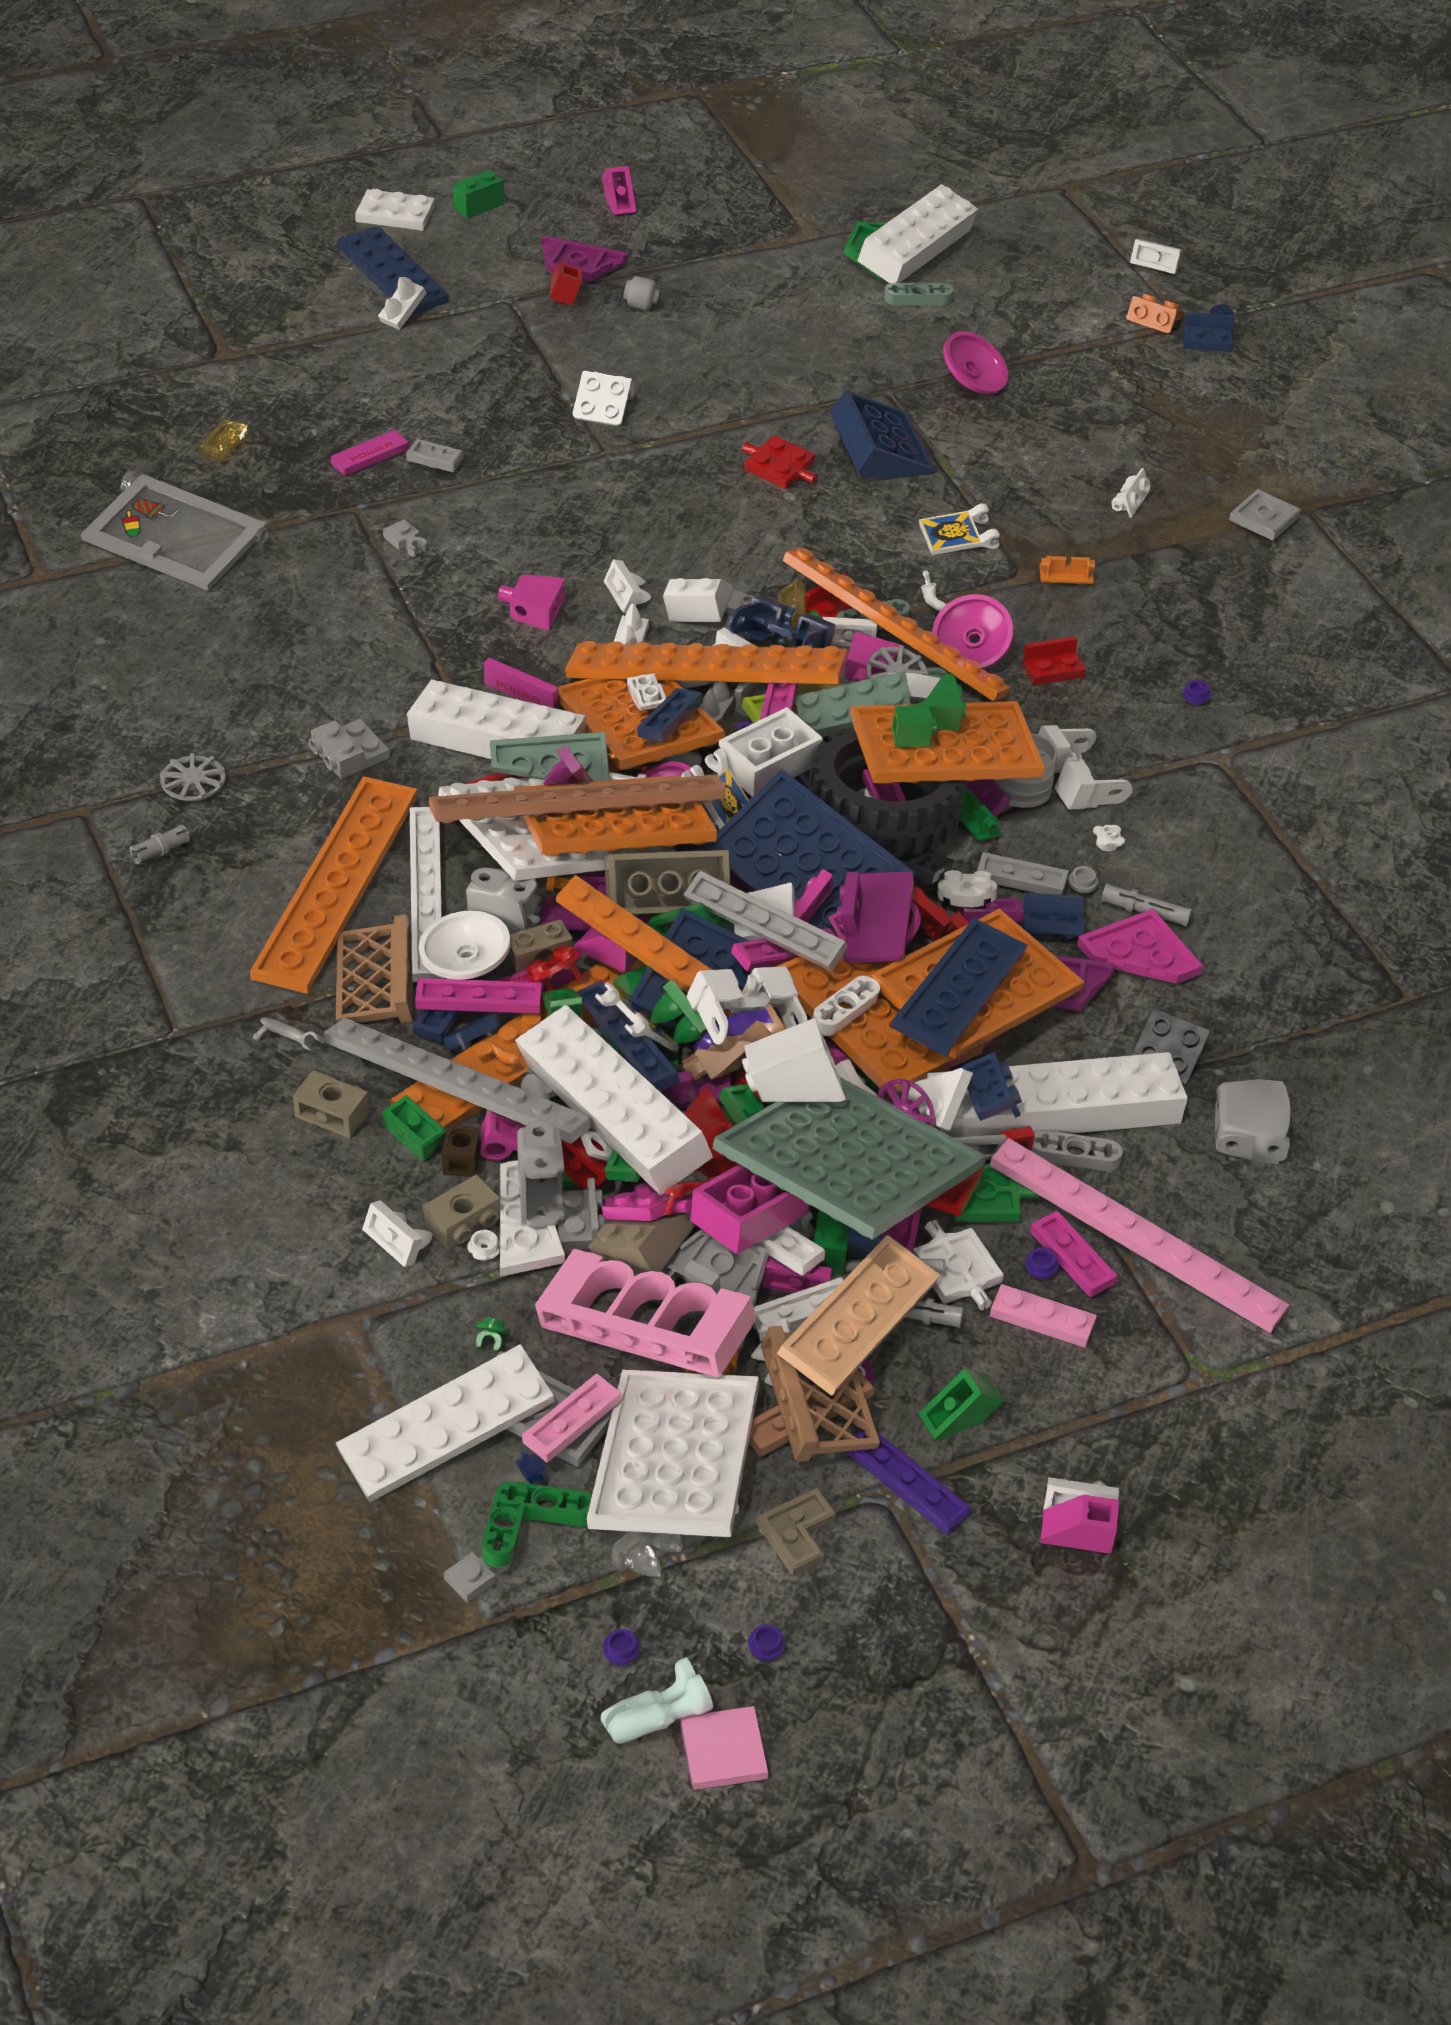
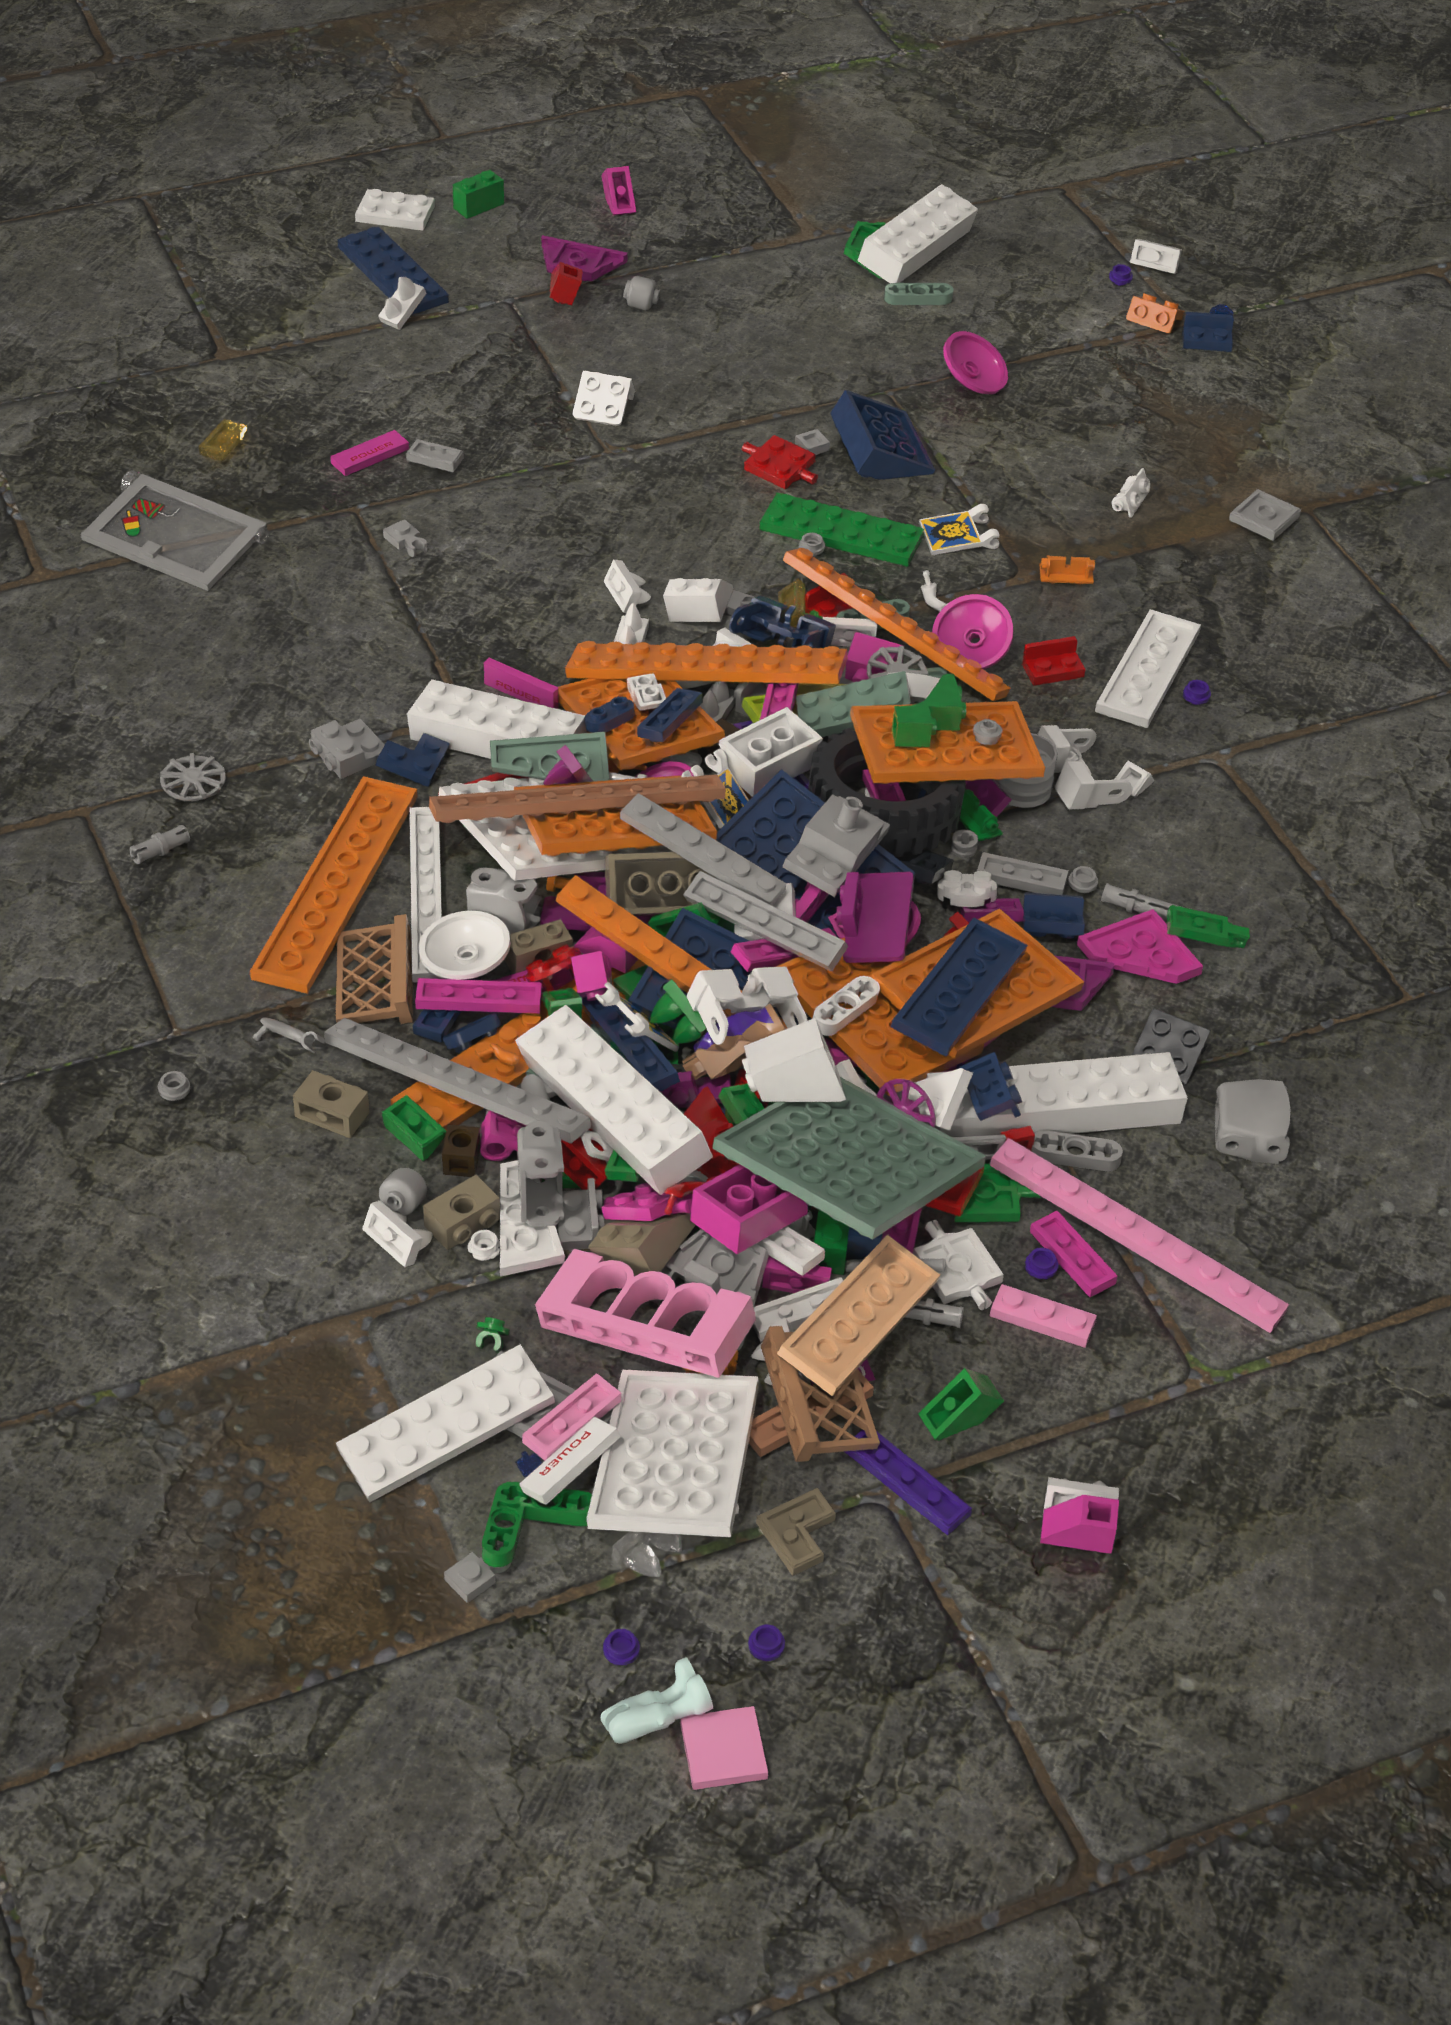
dark pink torso [498,575,565,630] -> none
red bracket [911,886,952,942] -> none
white plate [1093,825,1125,851] -> none
none -> light grey plate [158,1071,190,1101]
none -> dark blue plate [376,733,450,787]
none -> light grey head [379,1168,427,1216]
none -> white tile [520,1417,621,1505]
none -> dark pink slope [571,951,612,1001]
none -> dark blue plate [585,697,635,733]
none -> light grey plate [620,793,786,905]
none -> green plate [759,492,924,567]
none -> light grey brick [783,794,890,897]
none -> light grey plate [795,429,830,455]
none -> light grey plate [799,533,825,556]
none -> light grey bush [951,830,978,858]
none -> light grey plate [973,719,1002,745]
none -> white plate [1095,609,1201,728]
none -> dark purple plate [1109,264,1133,286]
none -> white slope [1114,761,1154,798]
none -> green hinge [1167,905,1250,948]

